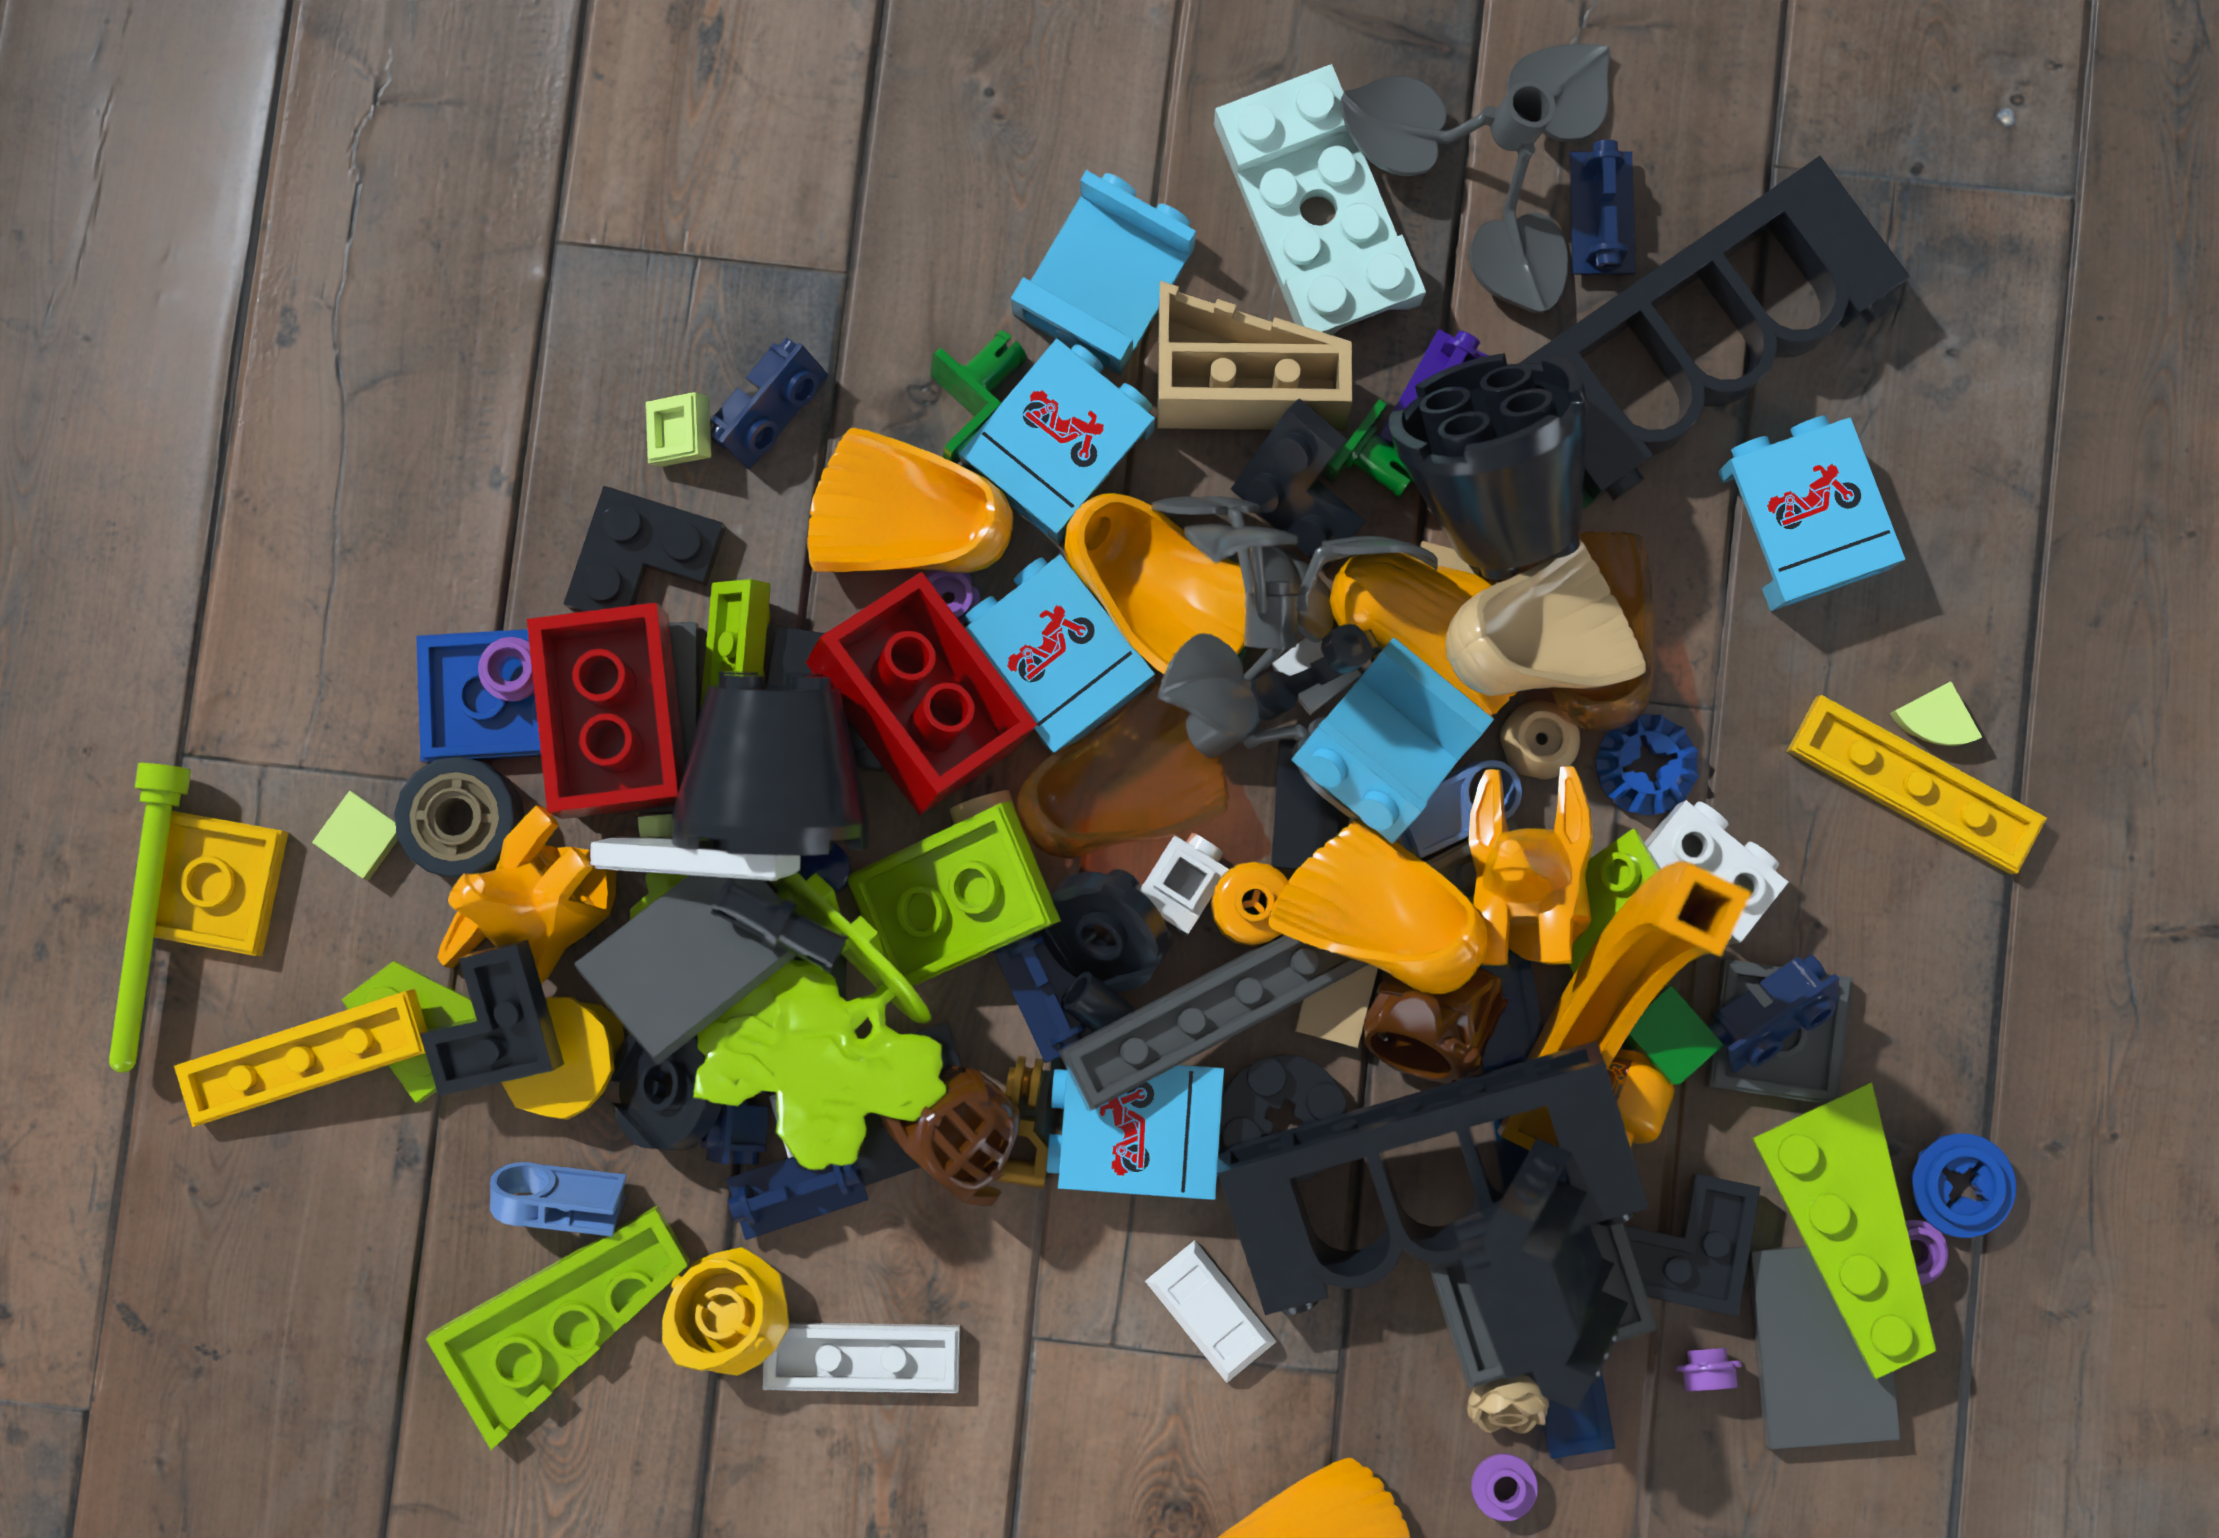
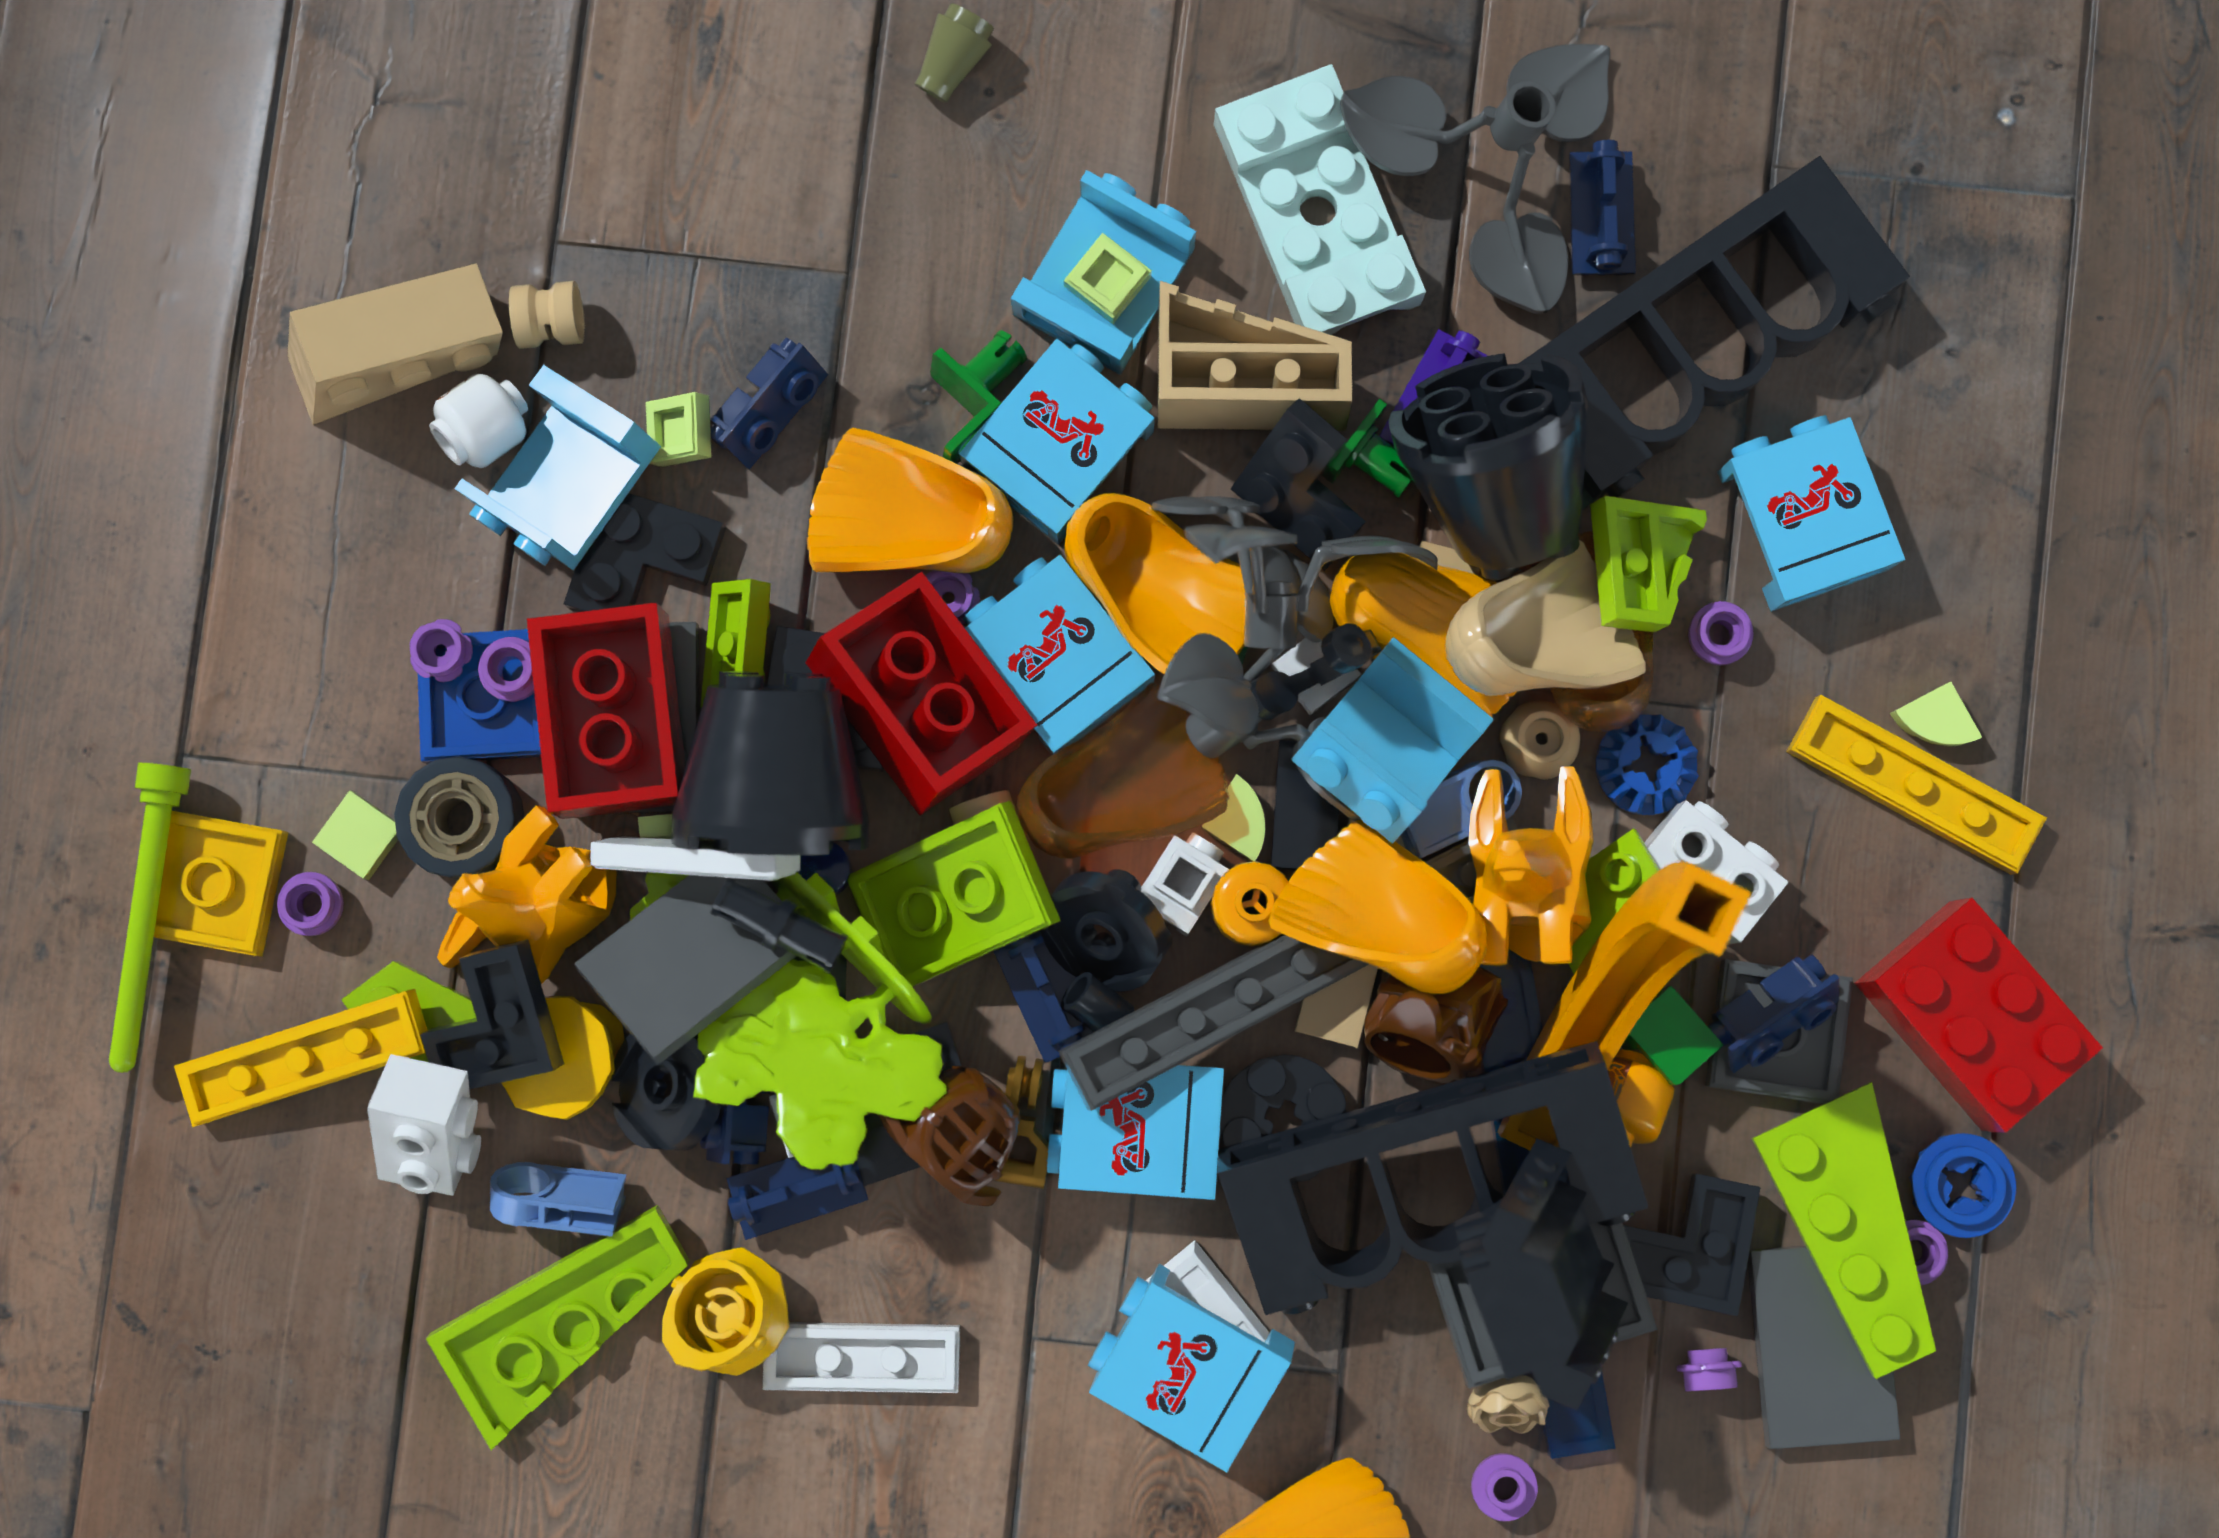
none -> medium lavender plate [277,872,344,936]
none -> tan wedge [288,263,503,425]
none -> white brick [367,1054,481,1196]
none -> medium lavender plate [410,619,473,682]
none -> white head [429,373,528,468]
none -> panel [455,365,661,570]
none -> tan wheel [509,281,585,349]
none -> olive cone [915,3,994,103]
none -> yellowish green tile [1064,233,1152,324]
none -> medium azure panel [1087,1264,1295,1472]
none -> yellowish green tile [1201,774,1265,862]
none -> lime wing [1590,496,1707,632]
none -> medium lavender plate [1688,601,1753,665]
none -> red brick [1854,897,2103,1133]

